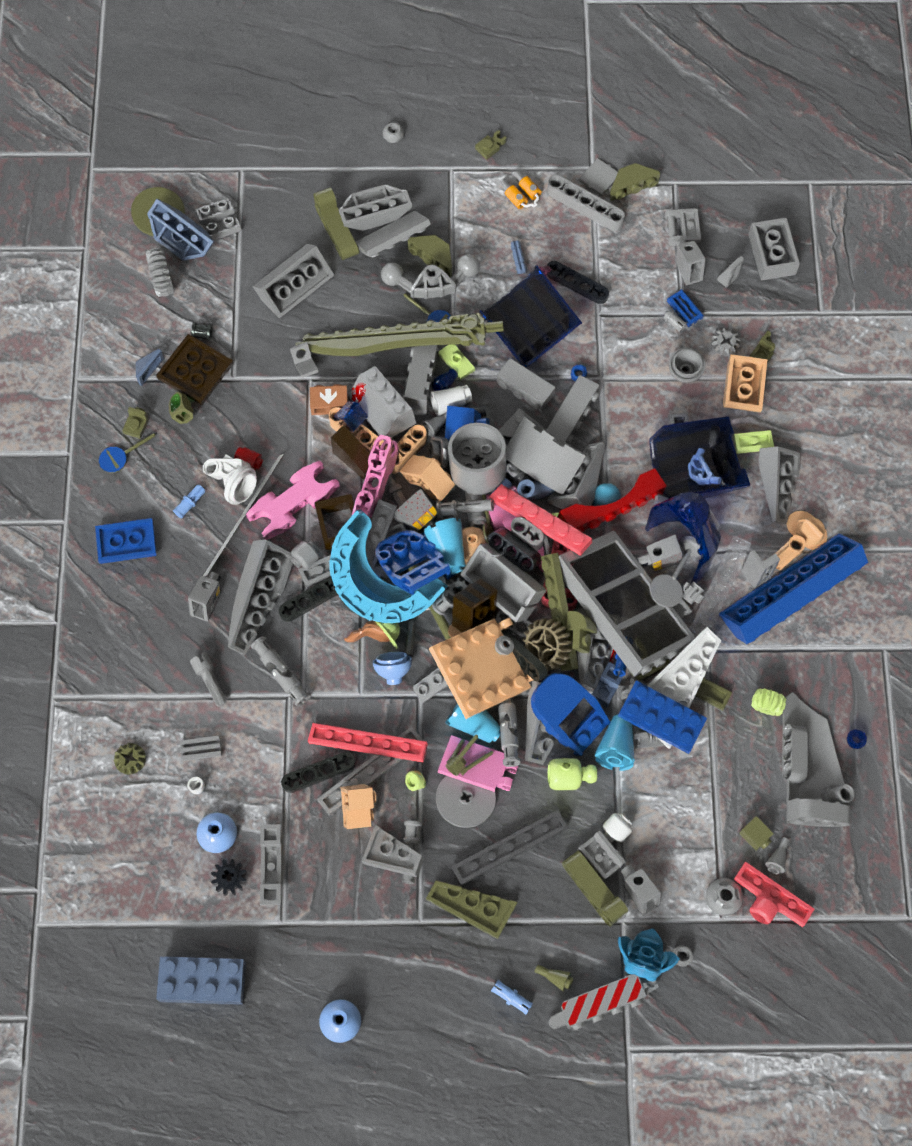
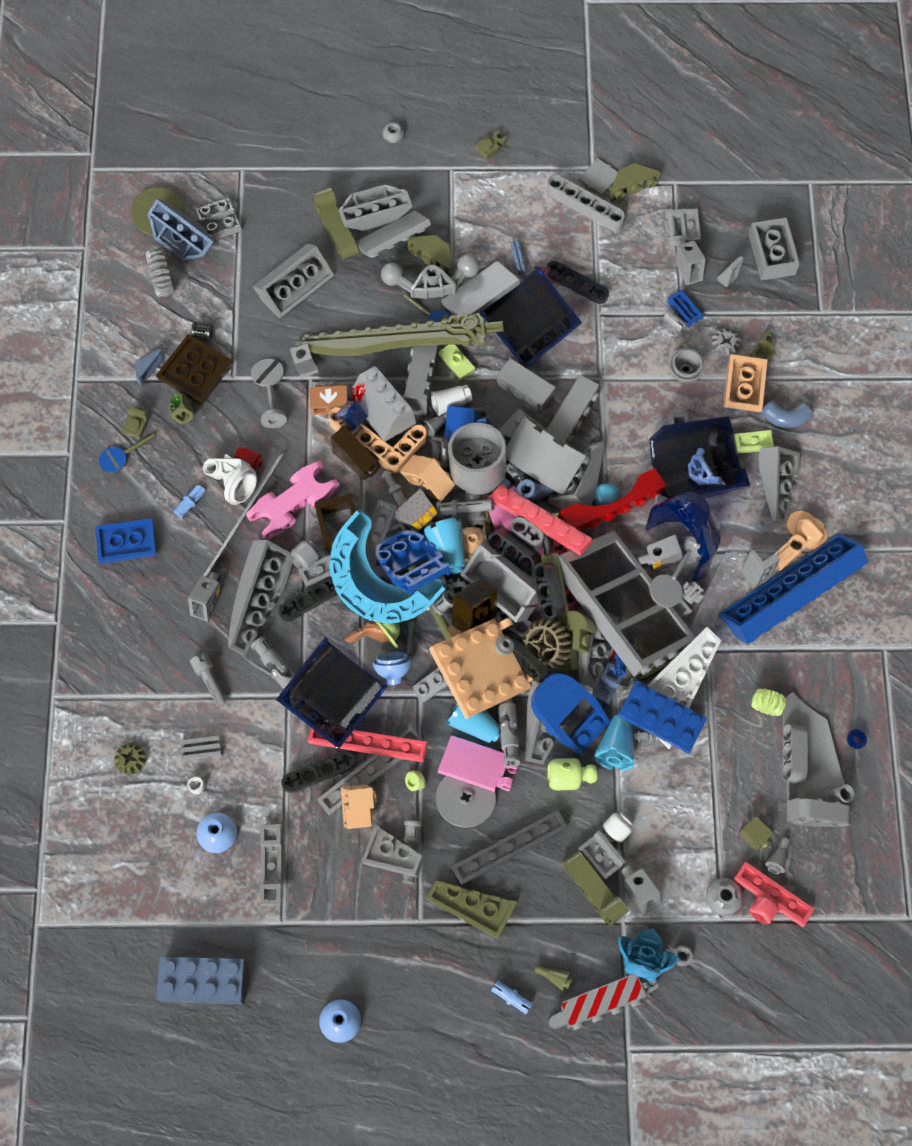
black gear [211,859,247,896] -> none
bright pink piece [352,435,399,518] -> none
clear blue cone [432,368,458,391] -> none
olive plant [445,735,494,776] -> none
light orange piece [500,170,542,209] -> none
blue axle [571,364,588,382] -> none
olive tile [695,678,732,711] -> none
none -> light grey piece [251,359,287,428]
none -> clear smoke windscreen [276,637,388,749]
none -> light grey tile [441,261,520,315]
none -> black beam [532,563,565,620]
none -> sand blue cylinder [761,400,813,429]

